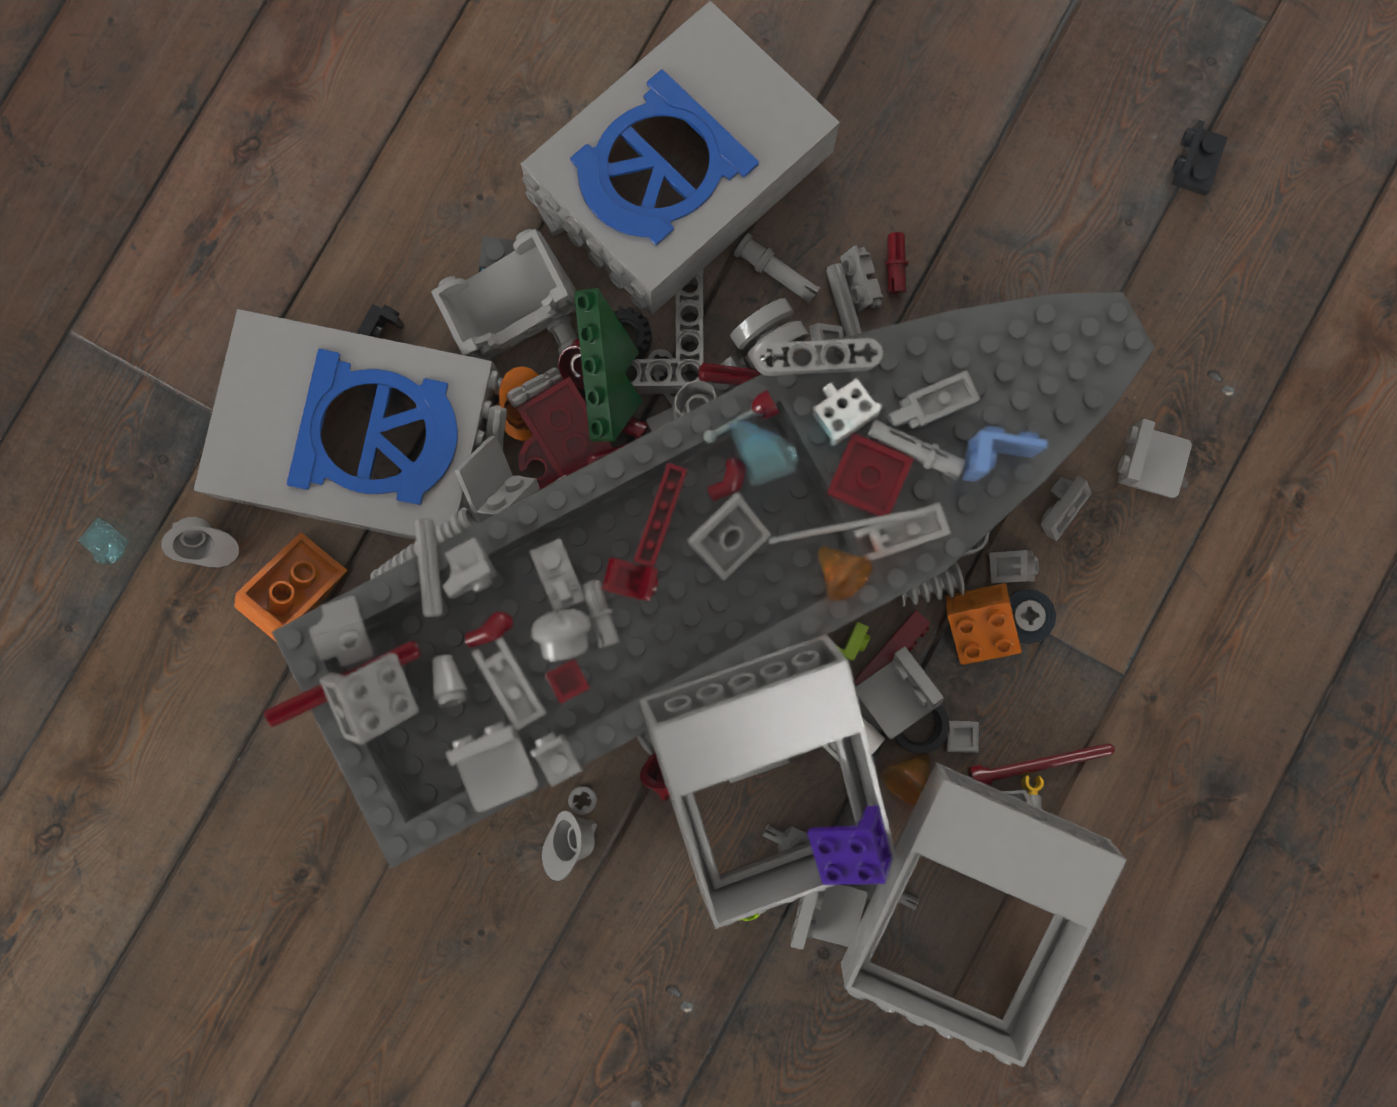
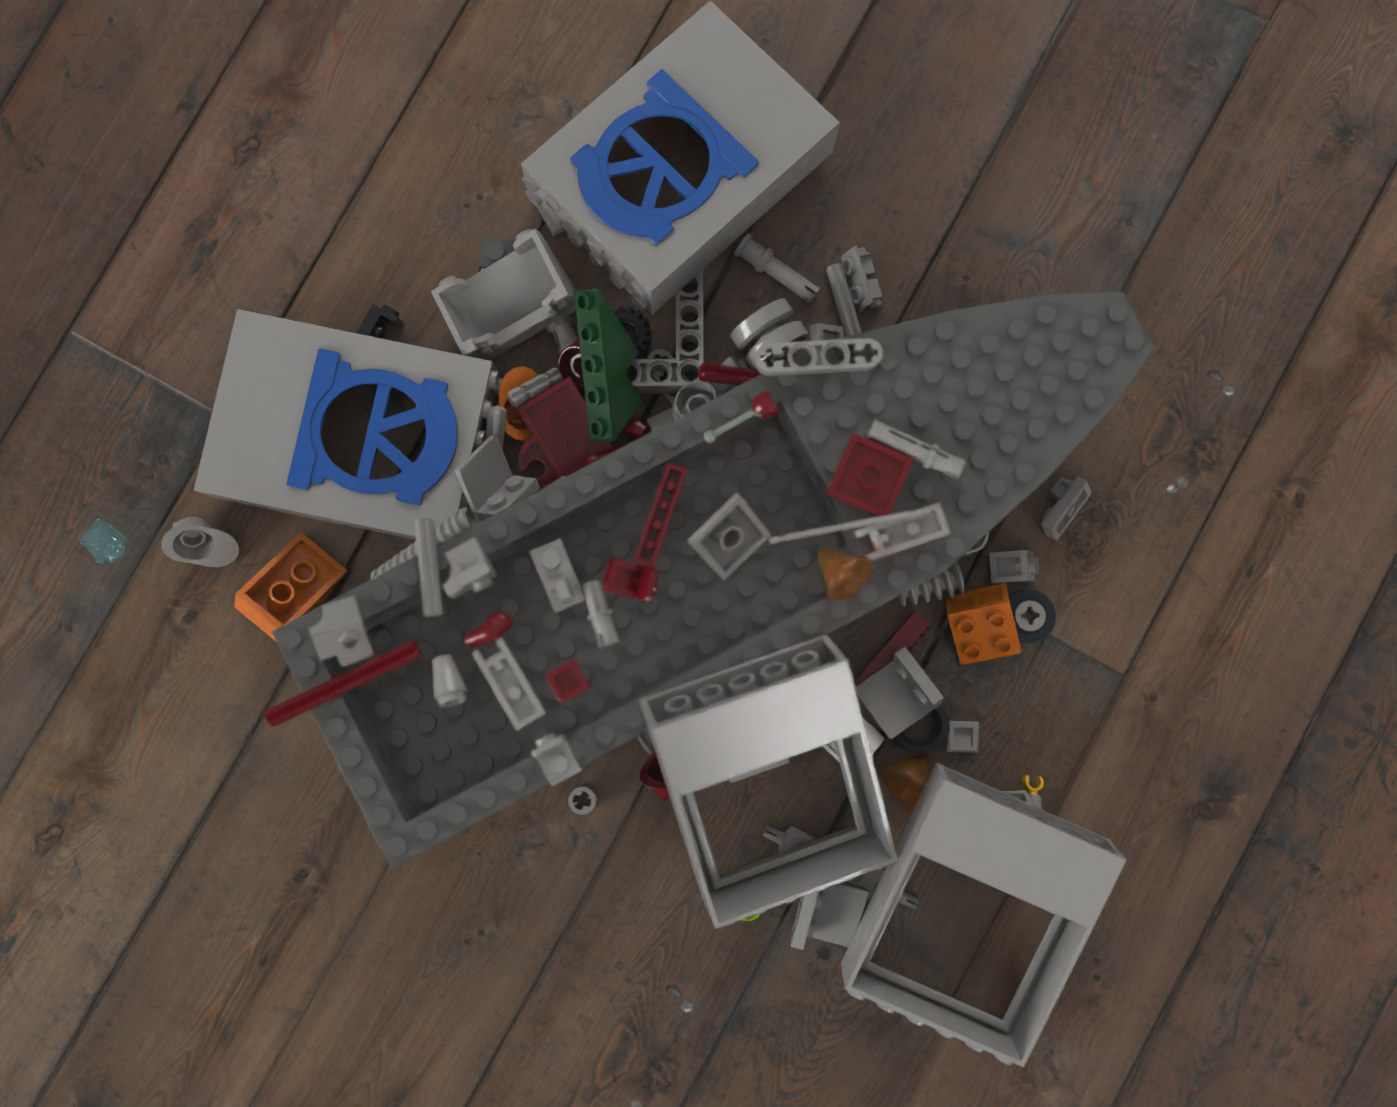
light grey bracket [319,653,418,744] -> none
light grey bracket [446,722,538,812] -> none
light grey piece [531,609,591,660] -> none
light grey piece [542,810,597,881] -> none
dark red arm [707,457,747,502] -> none
clear light blue slope [728,419,798,486] -> none
dark purple bracket [808,805,893,885] -> none
white piece [813,378,881,446] -> none
lime bracket [836,622,871,661] -> none
dark red axle [884,232,909,294] -> none
light grey hinge [886,370,981,429] -> none
medium blue bracket [962,427,1048,482] -> none
dark red piece [967,743,1115,785] -> none
light grey bracket [1117,419,1192,498] -> none
black bracket [1171,120,1228,196] -> none

